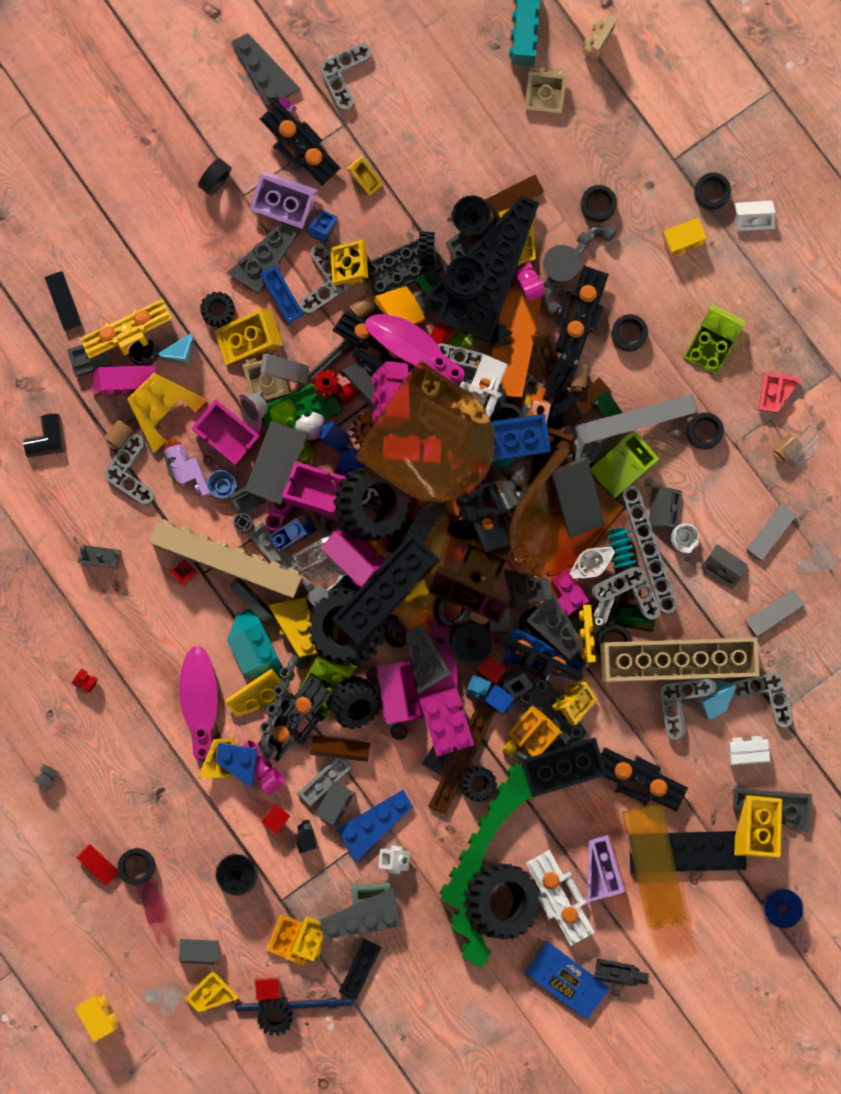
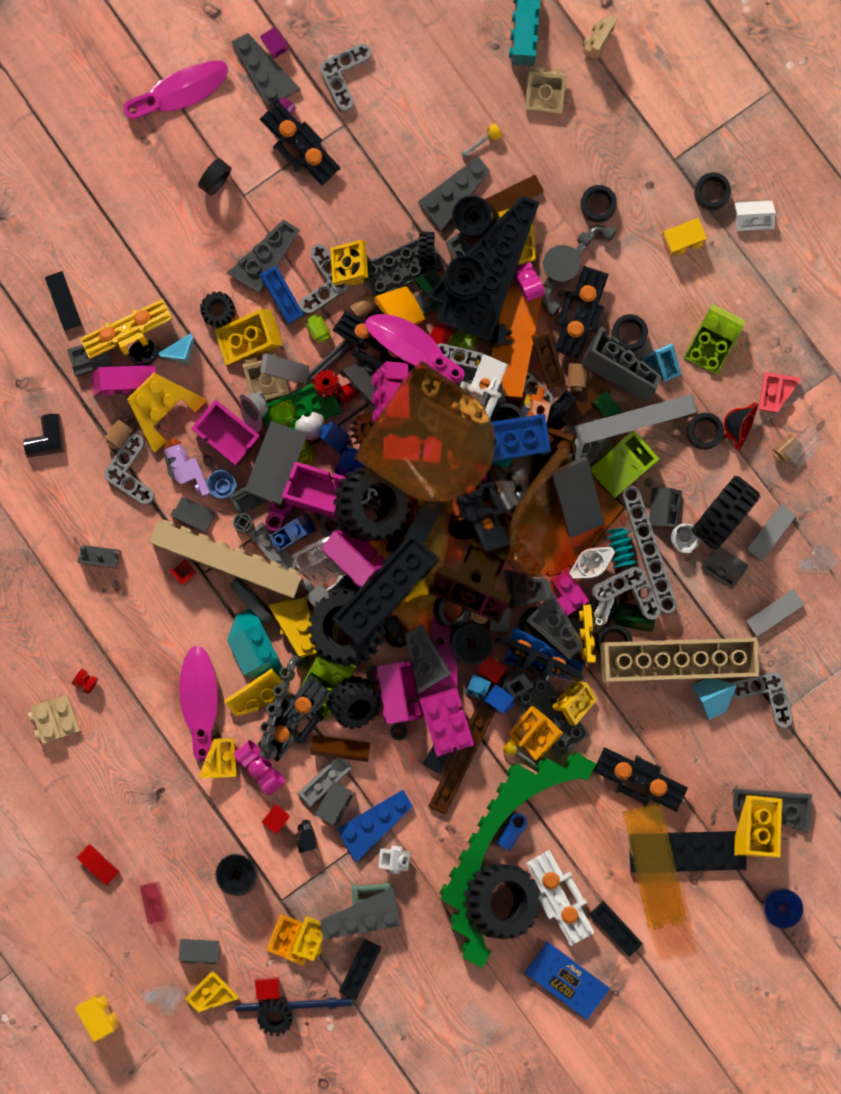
dark grey wheel [34,764,60,790] -> none
black tyre [117,848,156,885] -> none
blue wing [216,743,258,786] -> none
lavender slope [249,171,318,229] -> none
blue slope [307,209,338,243] -> none
yellow slope [347,156,384,196] -> none
black tyre [460,766,497,802] -> none
black brick [520,737,607,798] -> none
black hinge [543,345,580,399] -> none
lavender wedge [587,834,626,902] -> none
black hinge [594,959,649,986] -> none
light grey beam [661,678,716,740] -> none
white brick [727,736,770,766] -> none
none -> tan plate [28,695,81,744]
none -> dark pink plant [124,61,228,120]
none -> dark grey panel [170,497,216,534]
none -> magenta panel [260,27,288,60]
none -> lime brick [305,315,331,344]
none -> dark grey wing [418,156,490,232]
none -> hinge [461,123,503,158]
none -> blue piece [496,812,527,851]
none -> dark grey wedge [581,326,661,402]
none -> black tile [589,901,643,957]
none -> medium azure slope [638,344,681,382]
none -> black tyre [691,476,761,550]
none -> hat [724,402,759,450]

